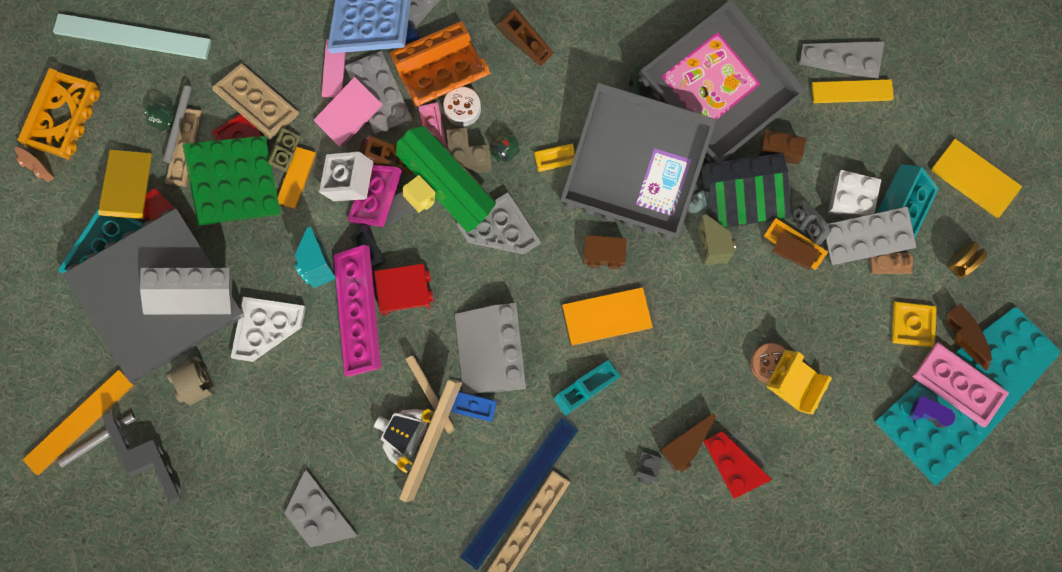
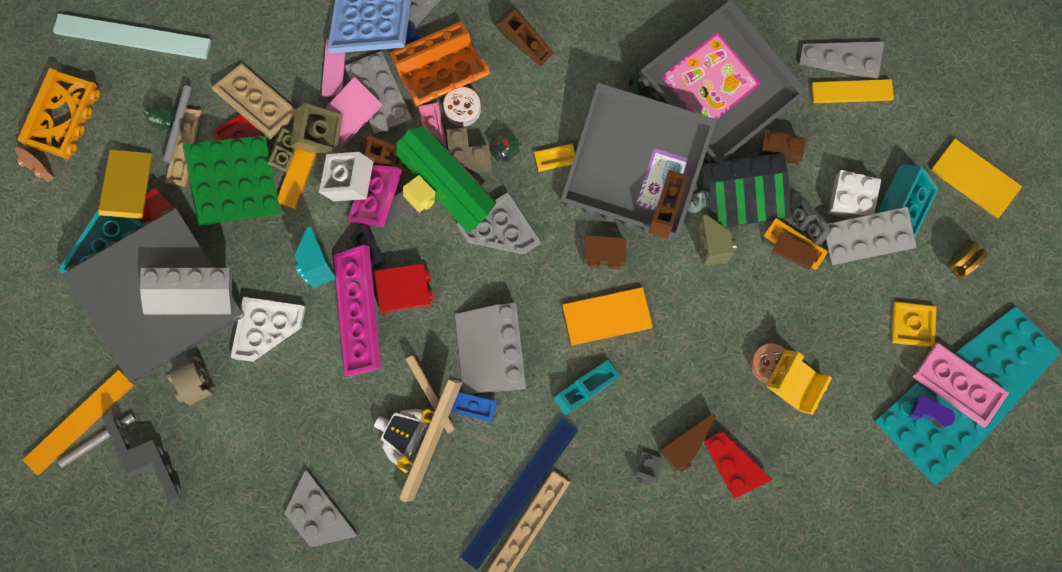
medium nougat plate [870,253,914,274] -> none
reddish brown slope [946,304,992,370] -> none
none -> olive slope [290,103,343,154]
none -> reddish brown slope [648,170,689,239]

